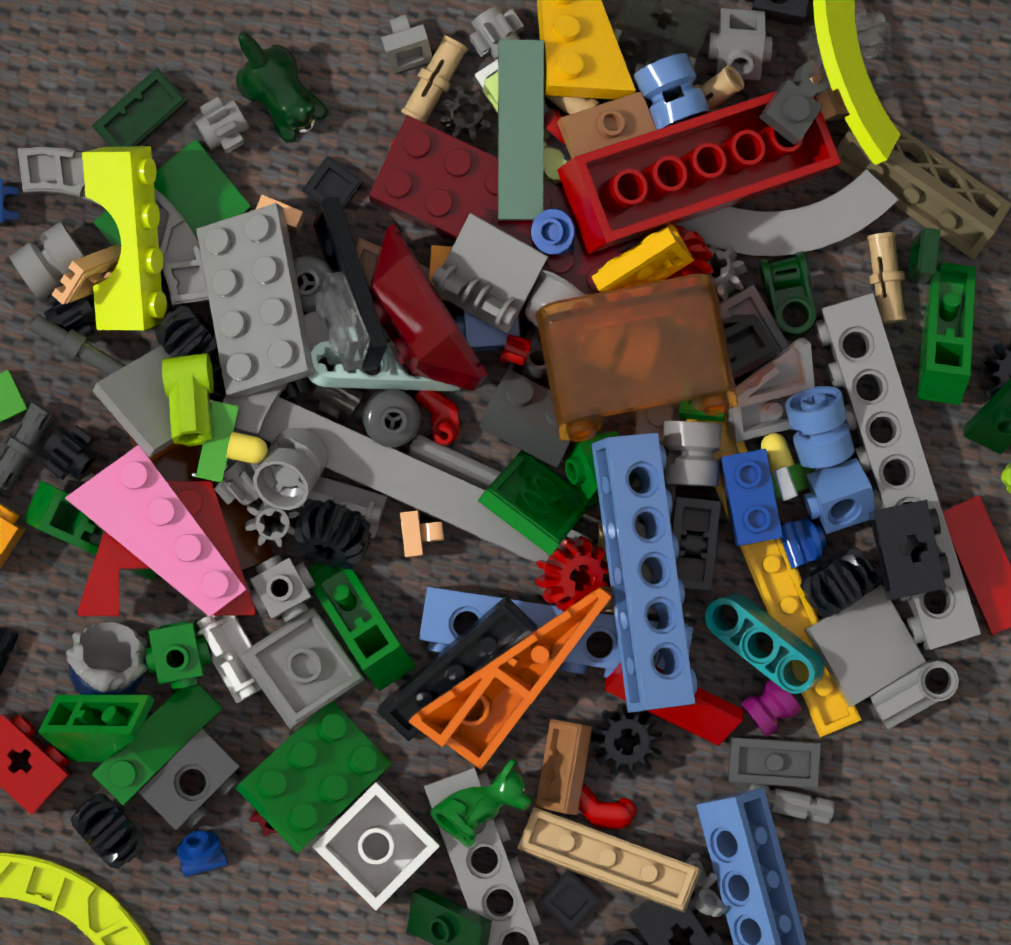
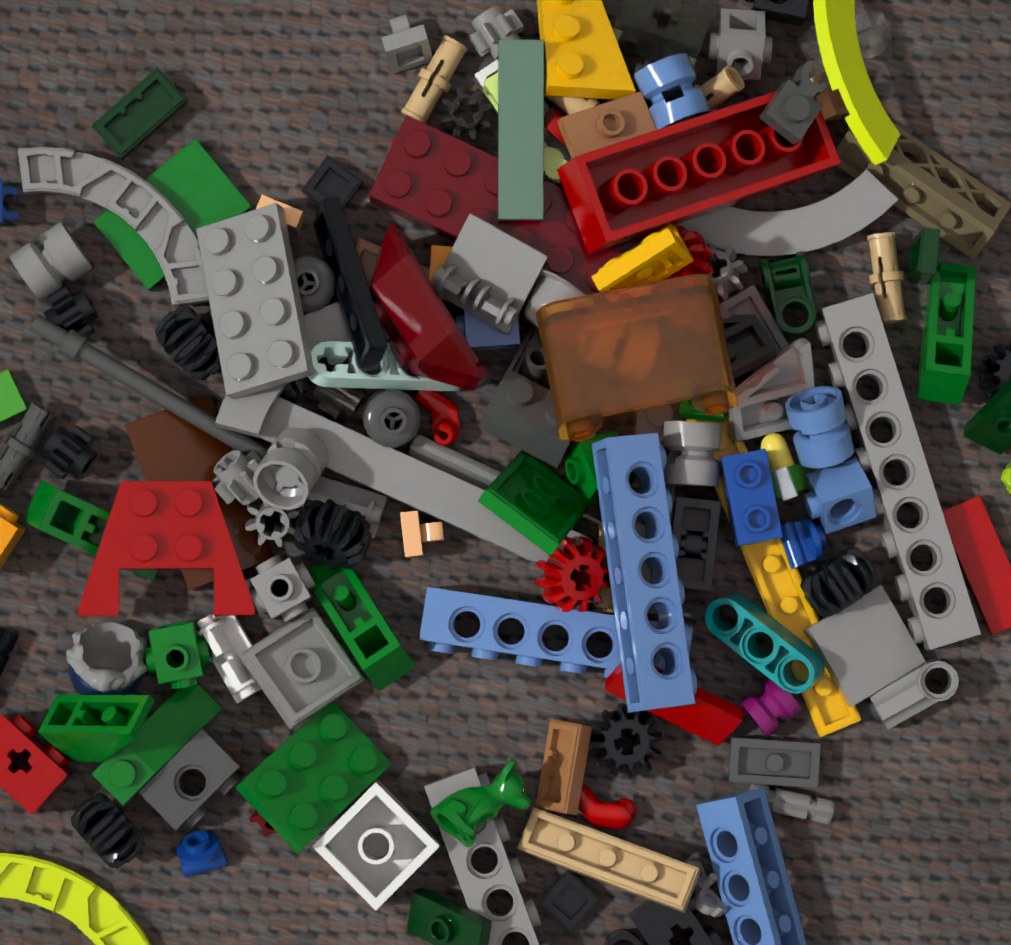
light nougat tile [52,244,121,305] -> none
bright pink wing [65,445,246,617] -> none
neon yellow arch [82,146,167,331] -> none
light grey tile [93,346,212,458] -> none
lime piece [162,353,214,446] -> none
bright green piece [192,400,268,483] -> none
light grey gear [195,96,250,154] -> none
dark green animal [236,32,328,143] -> none
clear plate [316,272,370,371] -> none
black tile [377,596,538,742] -> none
orange wedge [408,586,613,770] -> none
red hand [498,334,532,366] -> none
plate [531,208,576,256] -> none
black brick [868,500,950,600] -> none

